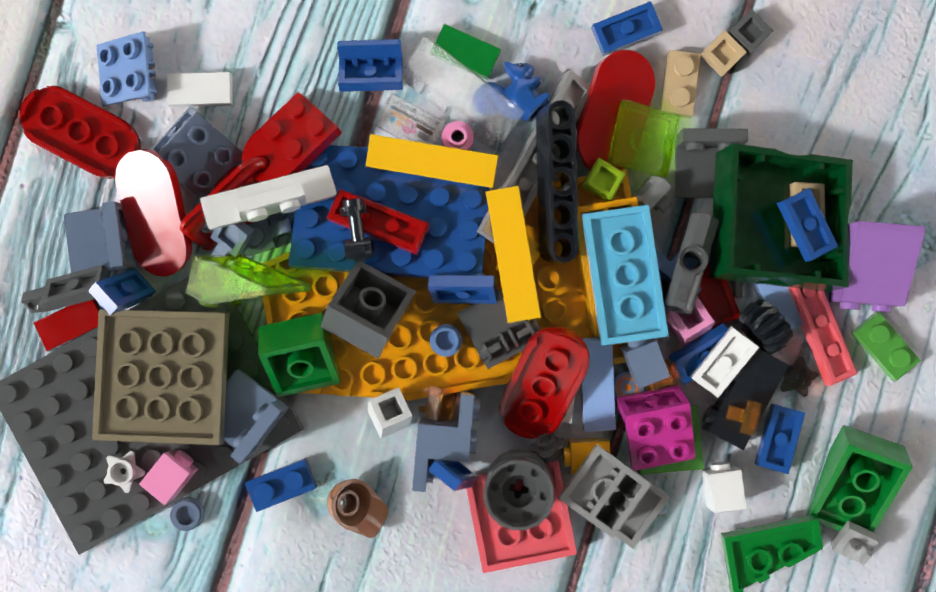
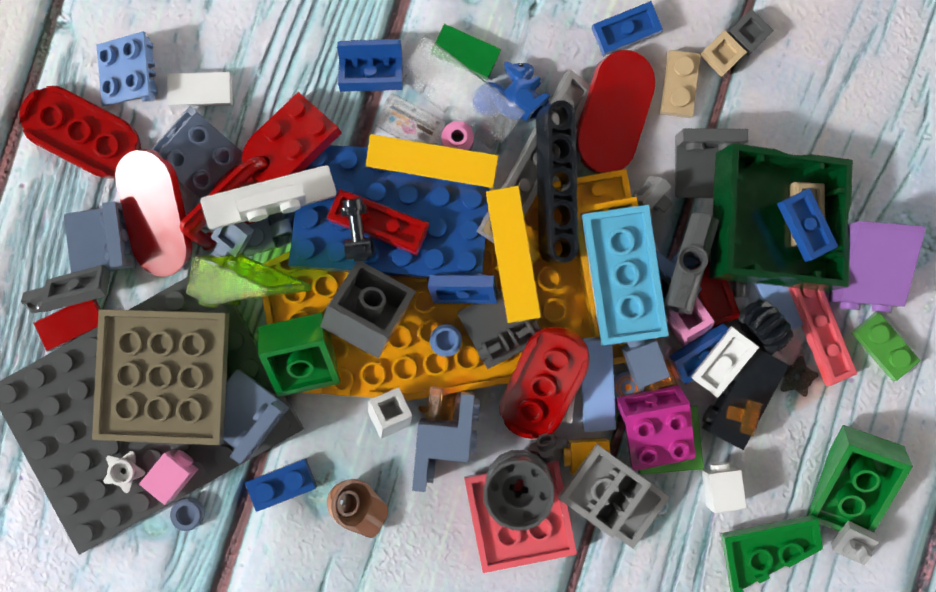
blue plate [89,268,156,315] -> none
blue tile [428,460,478,491] -> none
lime tile [581,158,626,202] -> none
clear neon green tile [608,100,680,178] -> none
blue plate [754,403,805,474] -> none

